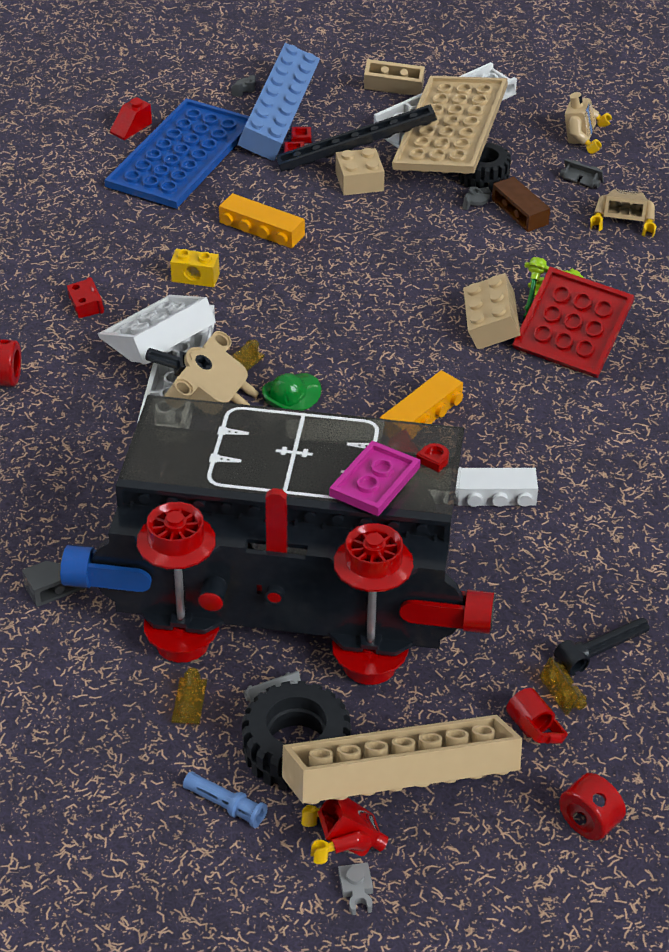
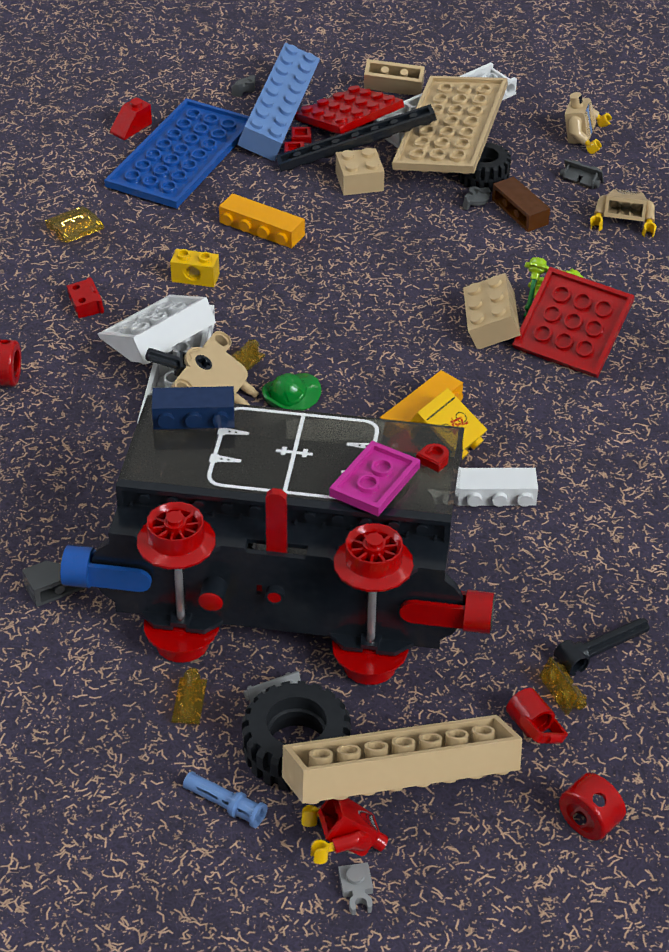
none -> clear yellow slope [45,206,104,243]
none -> dark blue brick [152,386,235,429]
none -> red plate [295,85,404,134]
none -> yellow panel [408,388,487,465]

